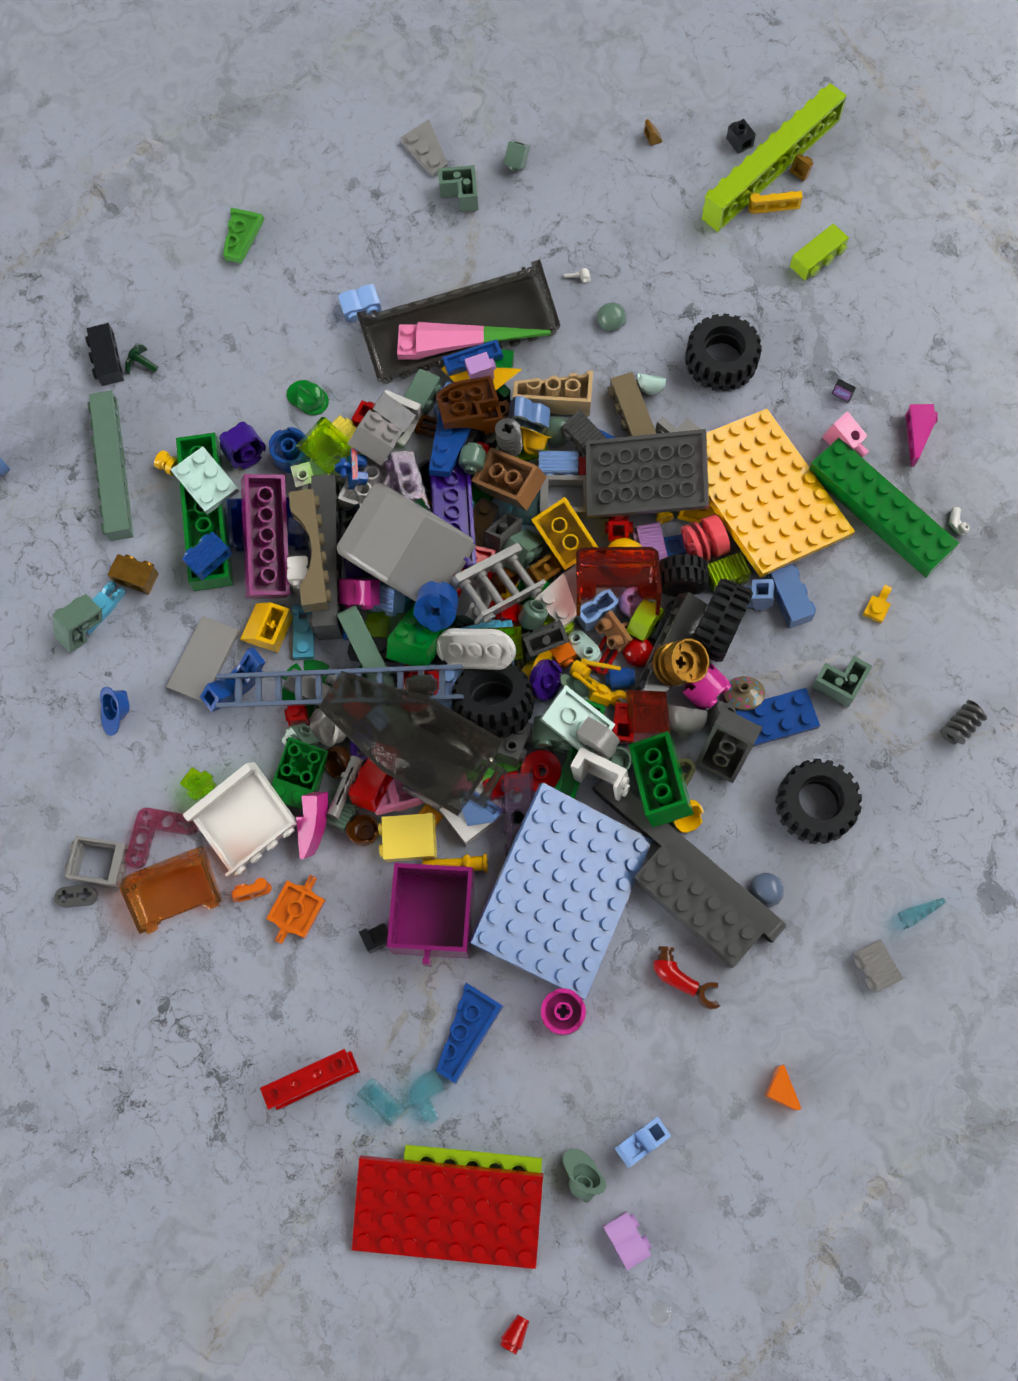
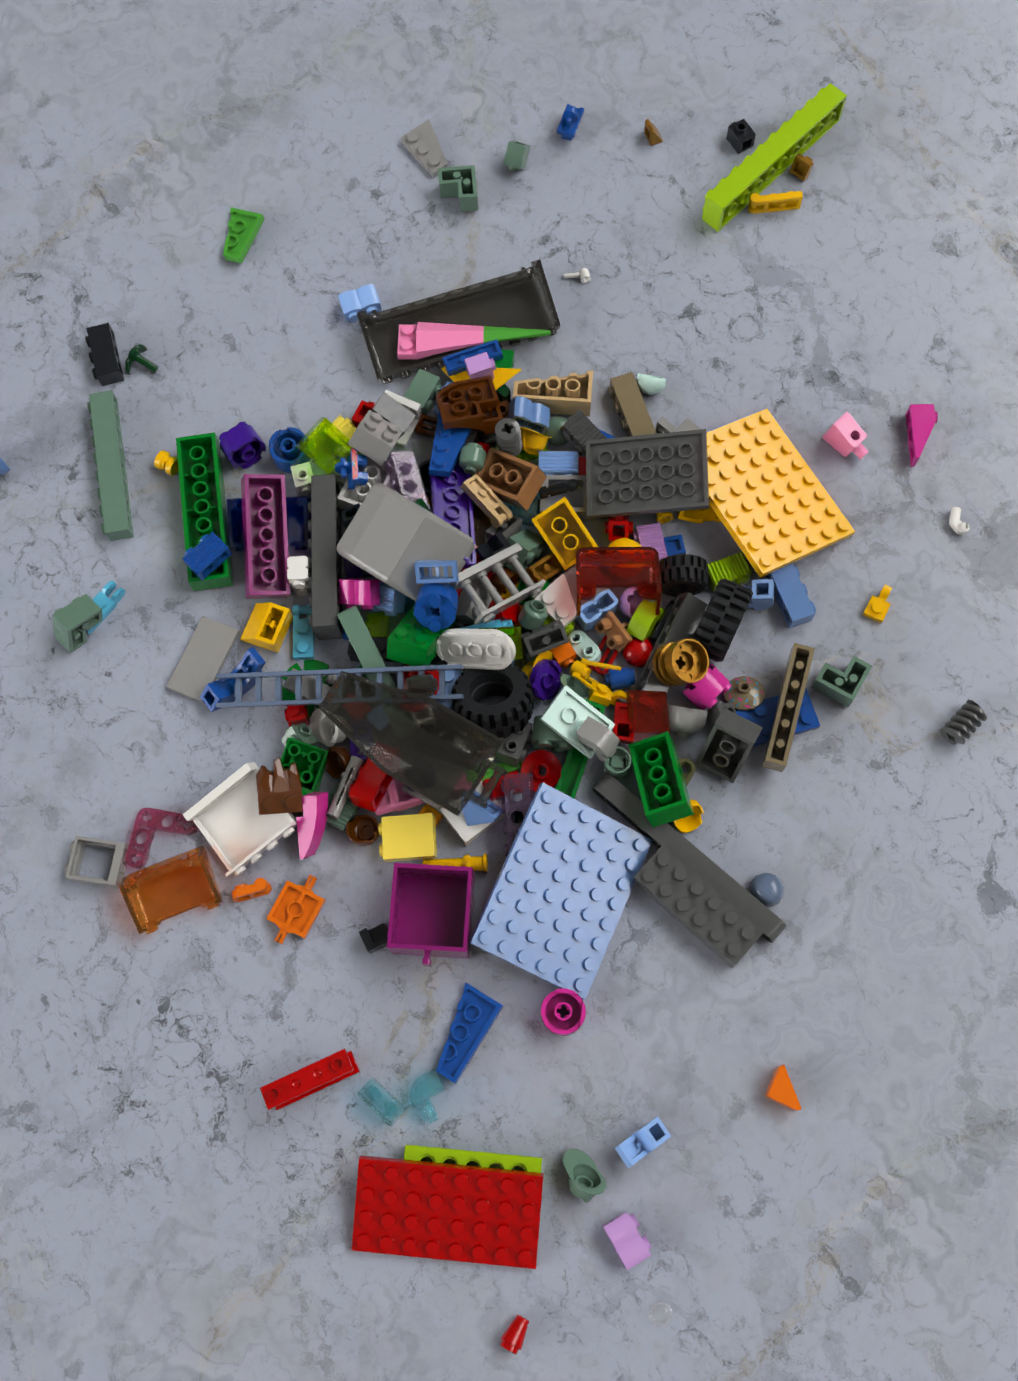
dark grey beam [54,885,98,908] -> none
blue piece [100,686,130,736] -> none
pearl gold brick [107,554,159,595] -> none
light aqua plate [171,447,239,515] -> none
clear neon green brick [179,767,217,801] -> none
green piece [286,380,329,415] -> none
dark tan arch [289,489,332,613] -> none
white panel [571,747,630,801] -> none
sand green hair [597,302,626,331] -> none
red piece [653,946,720,1010] -> none
coral wheel [681,514,730,561] -> none
black tyre [685,313,762,391] -> none
black tyre [775,759,862,844] -> none
lime brick [790,223,849,281] -> none
green brick [809,438,959,578] -> none
tile [832,379,856,402] -> none
light grey brick [854,939,903,993] -> none
clear light blue slope [898,898,946,930] -> none
none -> reddish brown plate [256,756,303,815]
none -> medium blue slope [414,560,459,584]
none -> tan plate [460,474,513,528]
none -> black panel [475,531,511,561]
none -> black axle [538,479,577,499]
none -> blue hips [557,104,584,141]
none -> dark tan brick [761,643,815,772]

